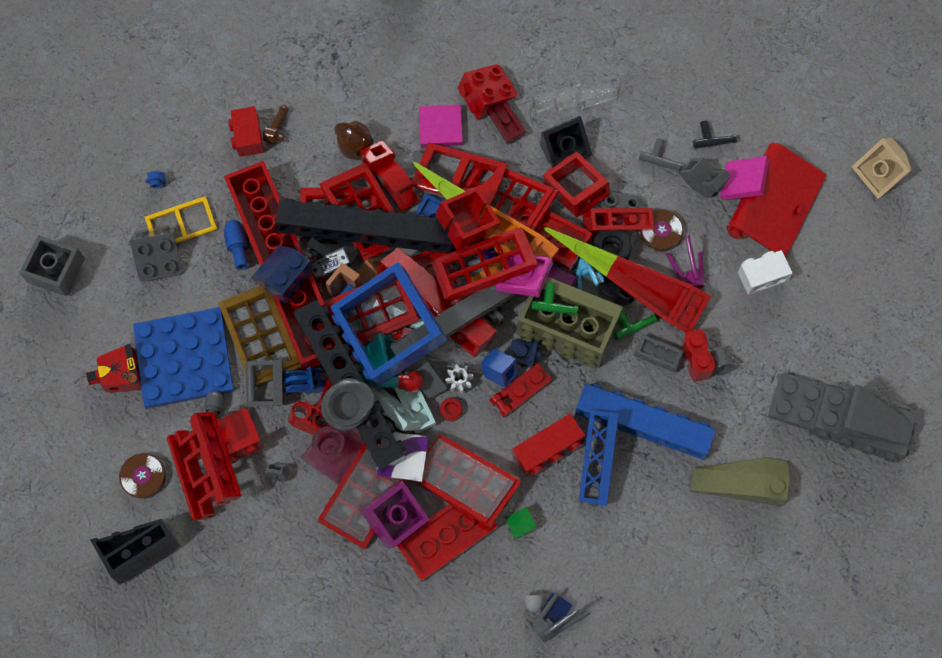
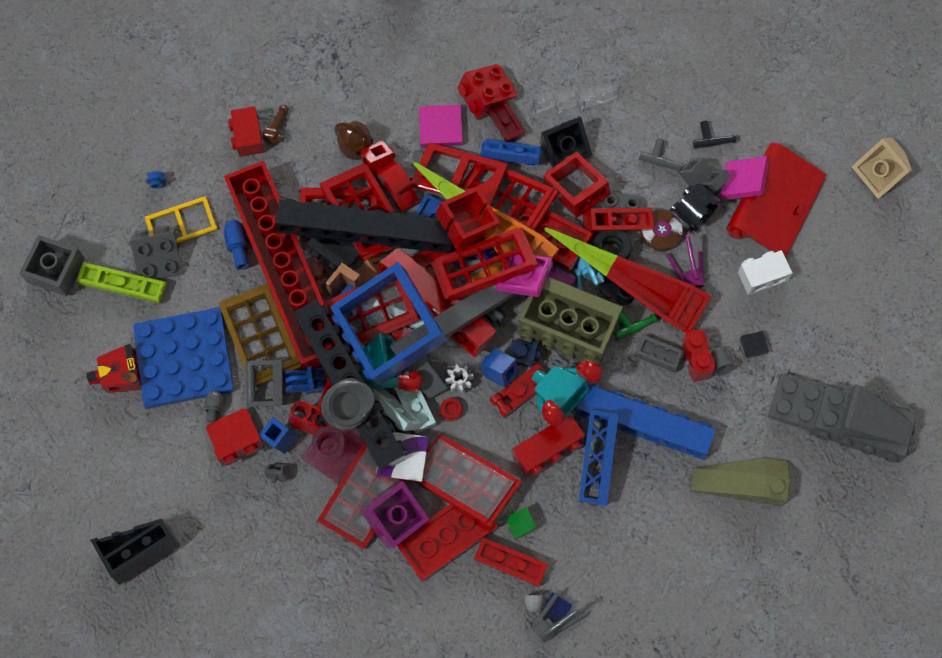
reddish brown tile [119,453,166,499] -> none
red fence [167,412,242,521] -> none
dark blue slope [251,245,314,304] -> none
sticker [311,247,350,279] -> none
green piece [532,283,578,315] -> none
none -> lime plate [76,262,167,304]
none -> blue brick [259,417,299,454]
none -> red plate [474,537,548,587]
none -> blue plate [480,139,541,165]
none -> teal torso [532,360,603,426]
none -> black brick [669,183,721,233]
none -> black tile [740,331,769,359]

